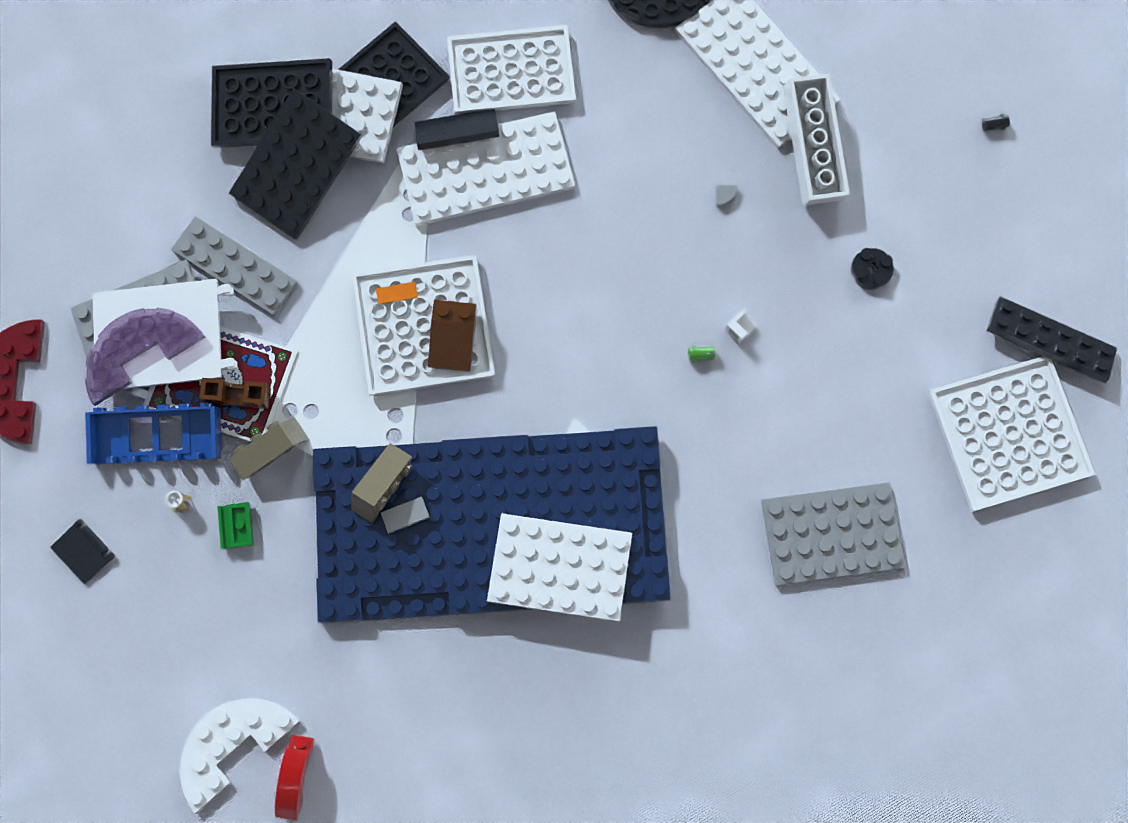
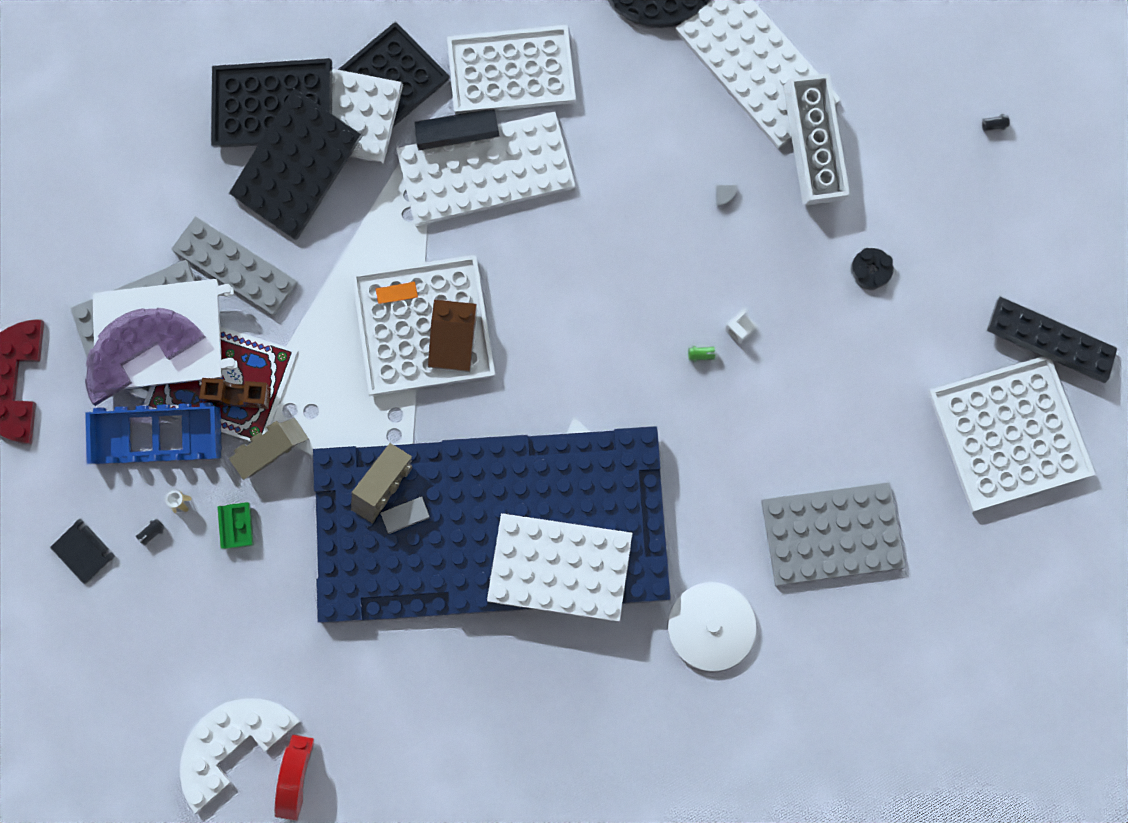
none -> black pin [136,518,165,546]
none -> white dish [668,582,756,671]

